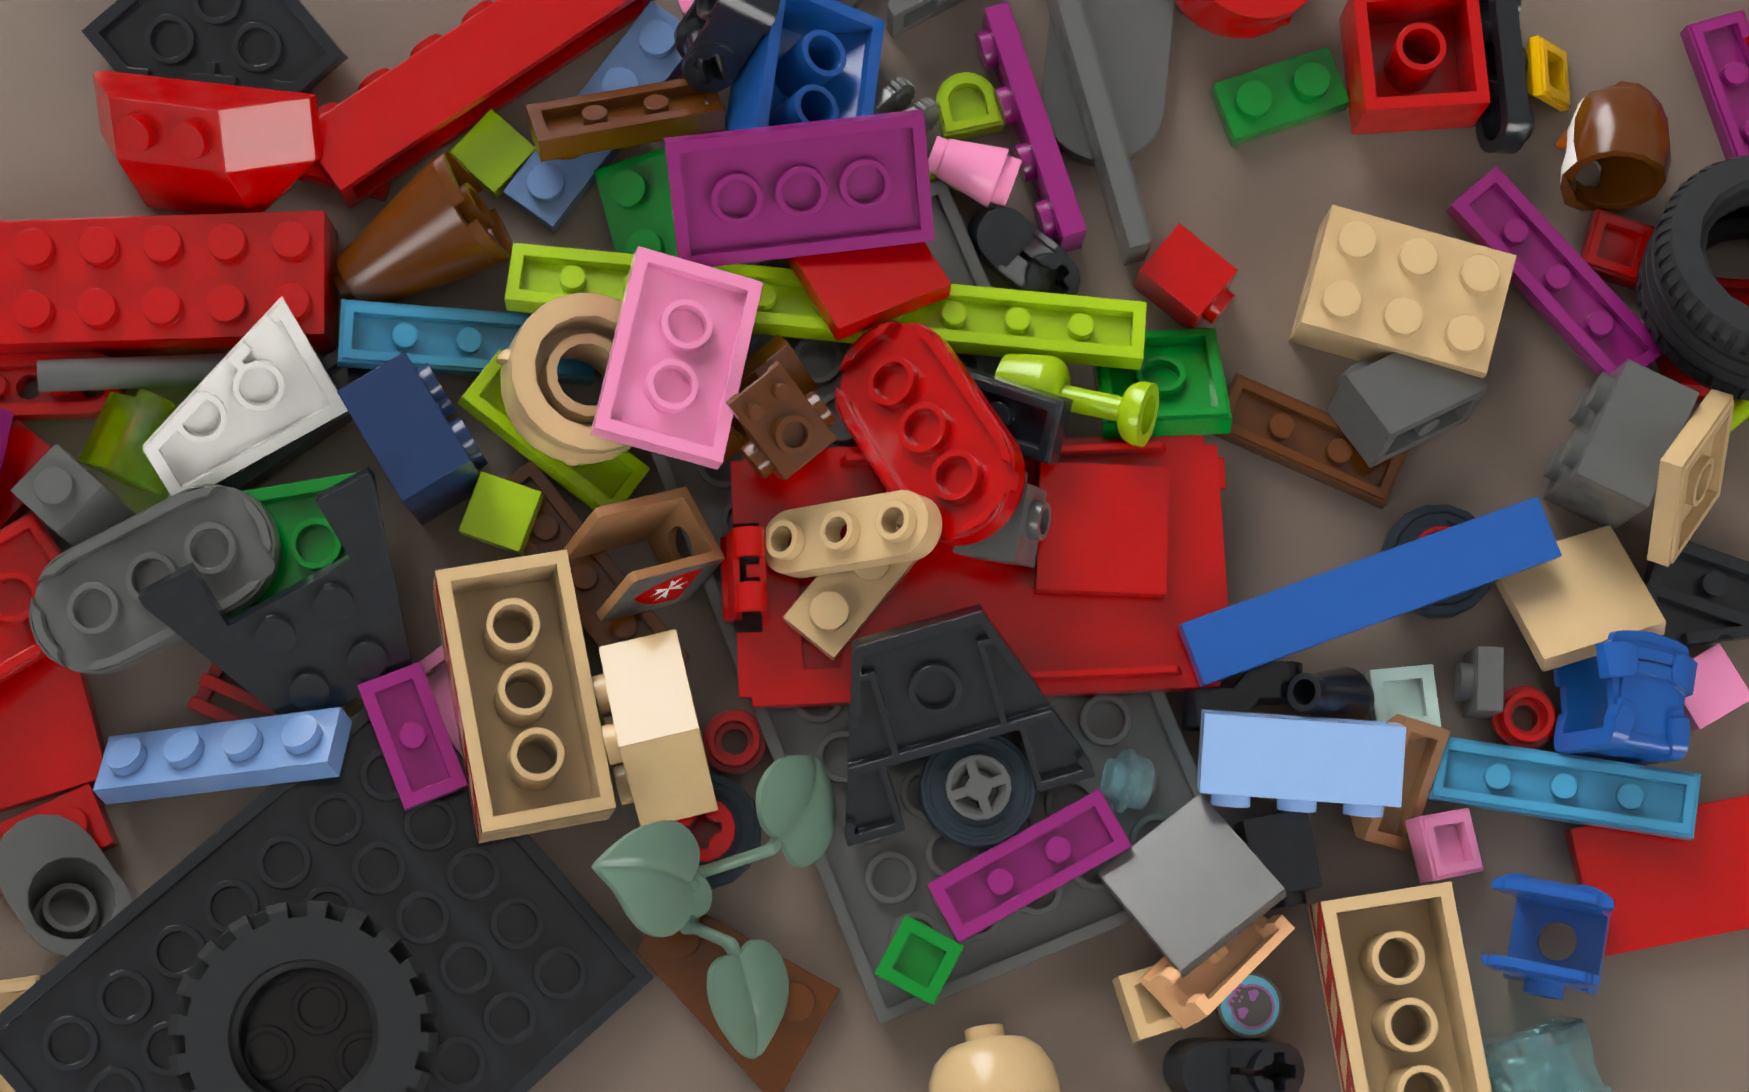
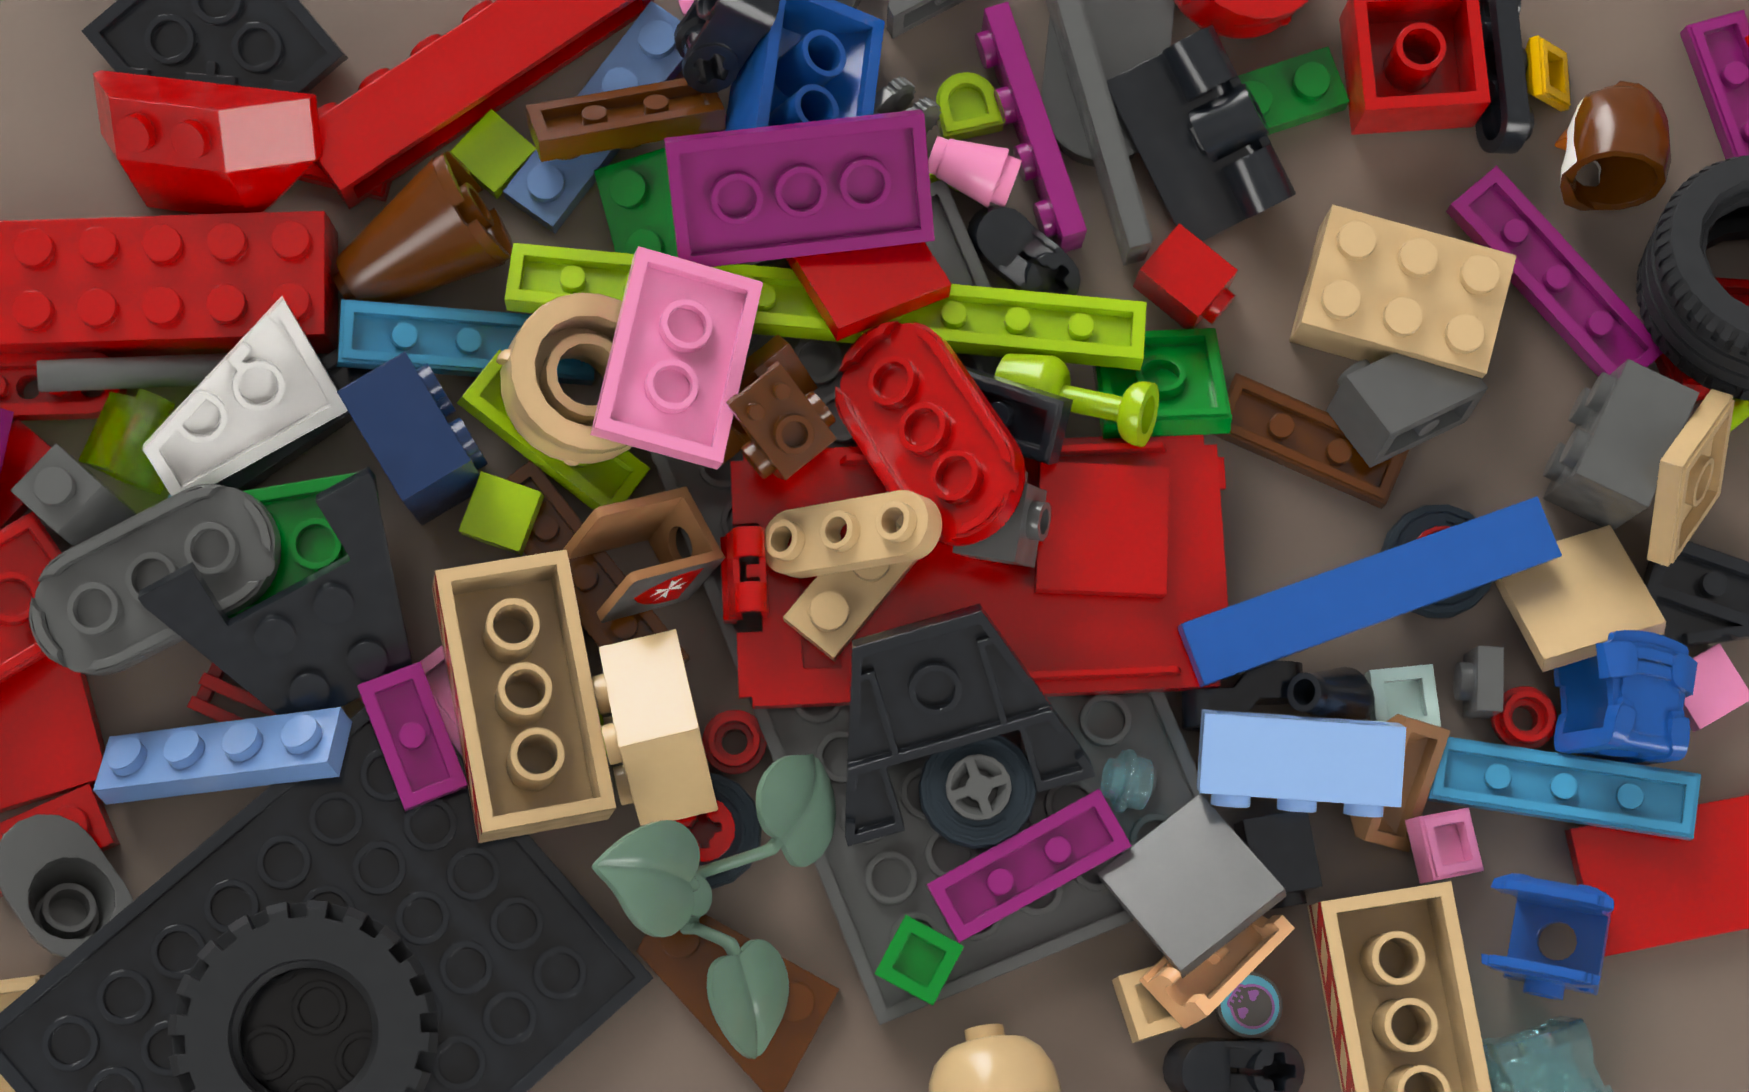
red tile [1580,208,1655,290] -> none
none -> black panel [1106,25,1296,241]

